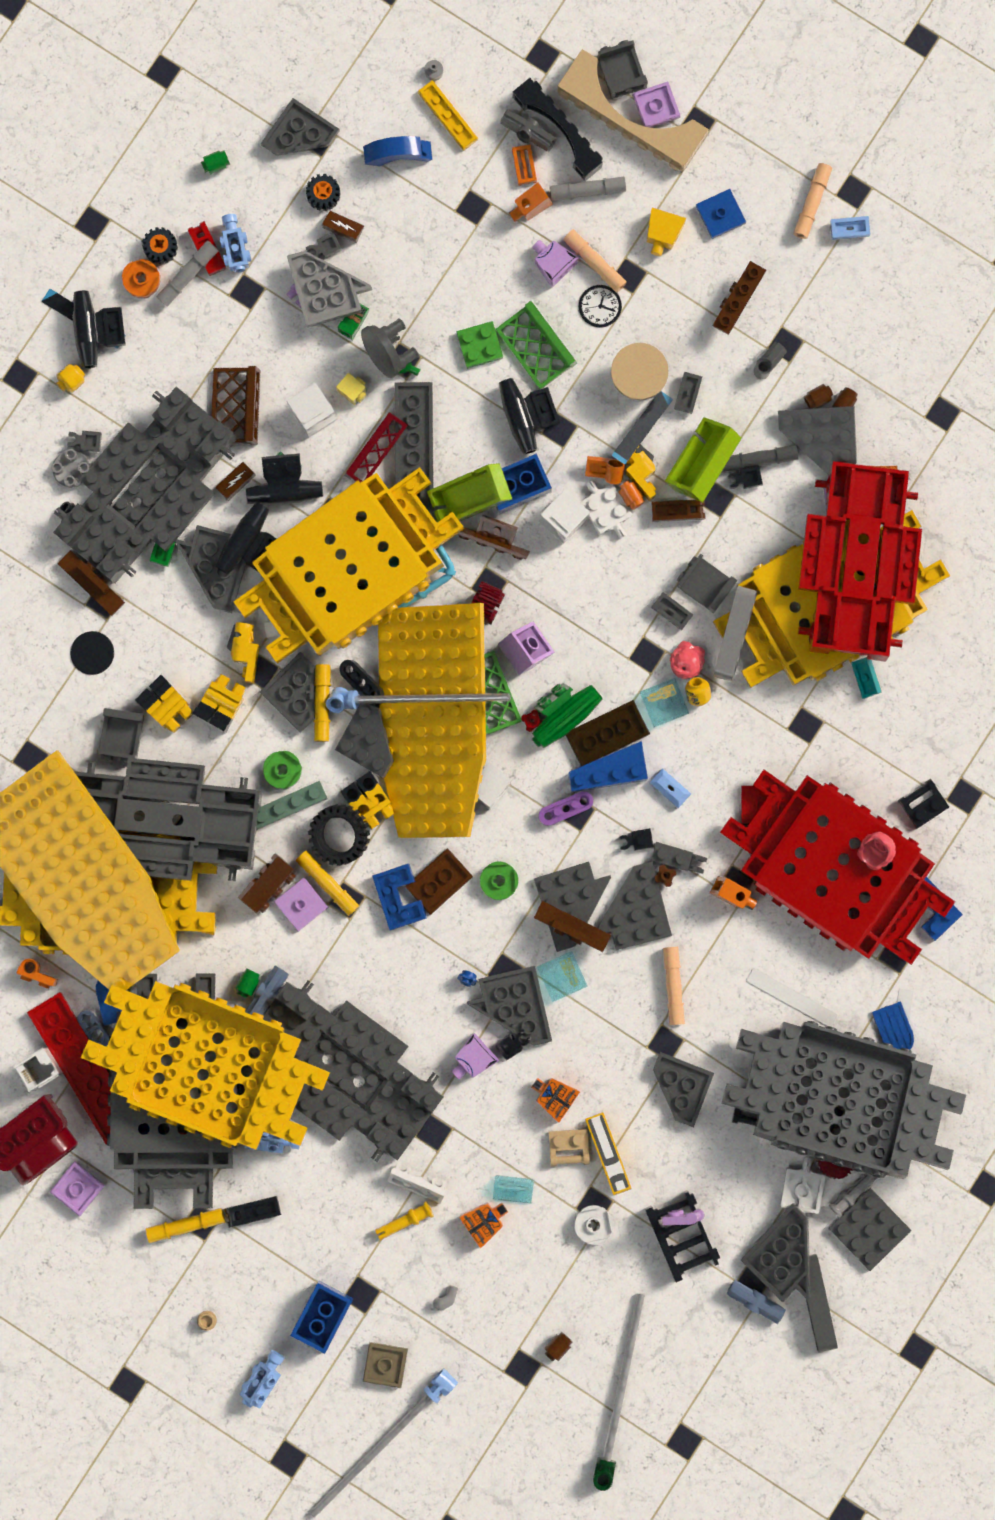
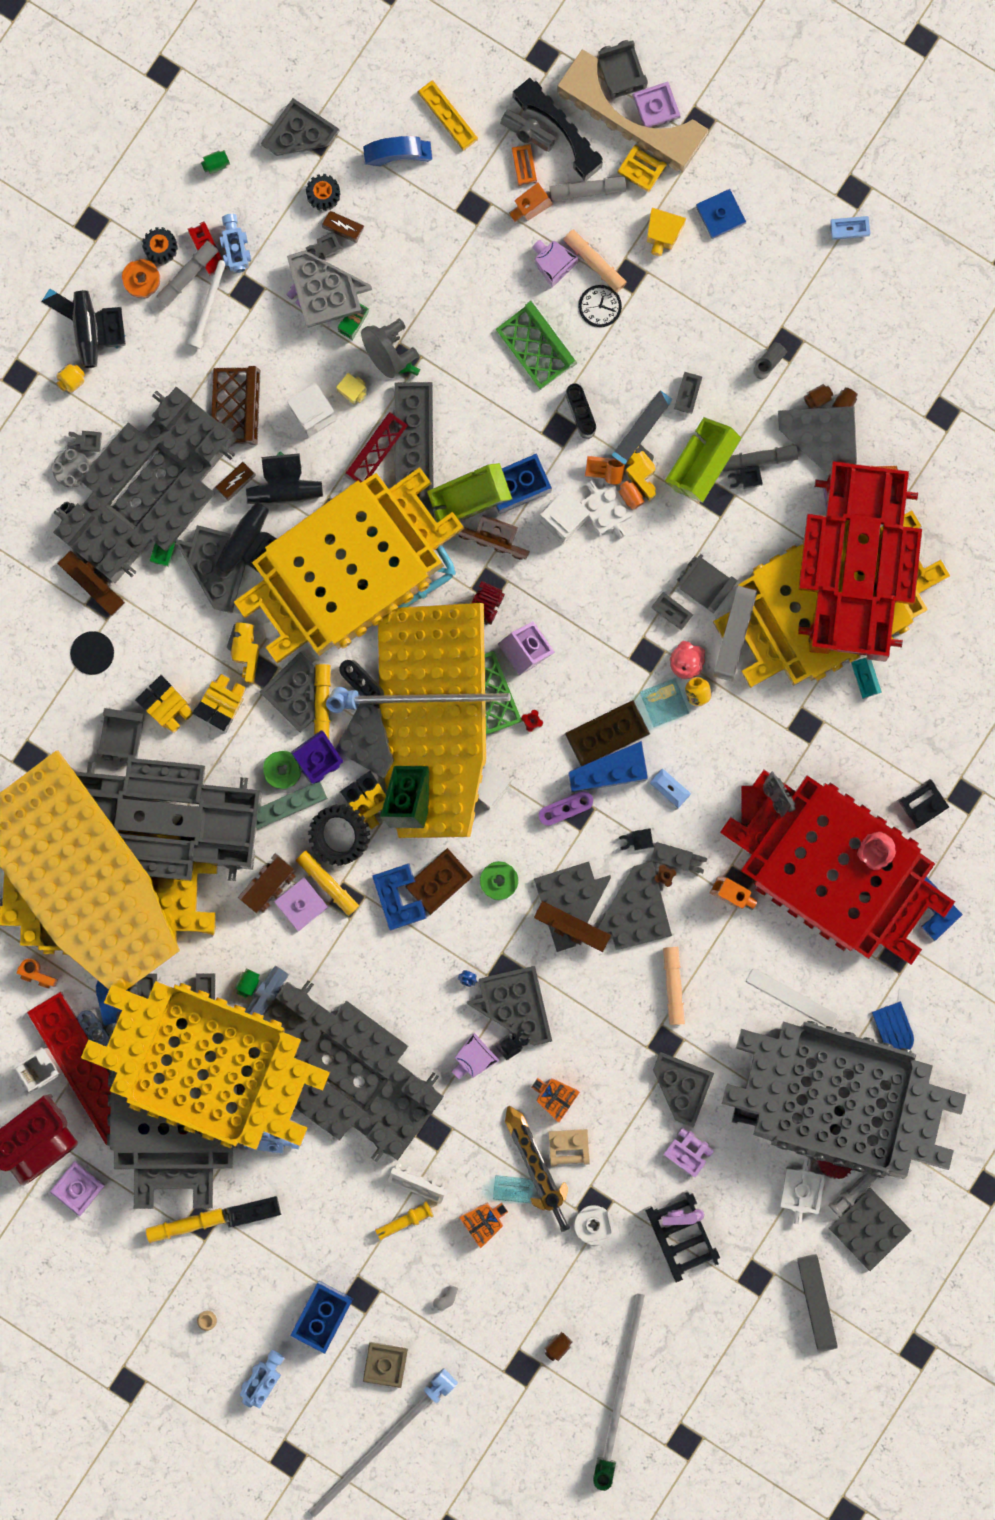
light grey tile [424,60,443,81] -> none
bright green plate [456,321,503,369] -> none
black plate [499,378,560,455] -> none
green plate [532,683,603,748] -> none
clear light blue tile [537,951,587,1002] -> none
slope [585,1112,632,1196] -> none
tan piece [611,343,669,400] -> none
reddish brown plate [651,500,706,522] -> none
reddish brown bracket [712,261,767,335] -> none
sand blue piece [726,1279,786,1324] -> none
dark grey wing [741,1203,811,1302] -> none
light nougat piece [793,163,832,239] -> none
none -> white piece [187,260,226,349]
none -> dark purple plate [290,730,343,784]
none -> dark green slope [380,766,429,828]
none -> sword [505,1106,570,1232]
none -> black beam [566,383,596,439]
none -> yellow plate [617,144,667,192]
none -> lavender plate [663,1128,714,1177]
none -> dark grey hinge [763,771,796,818]

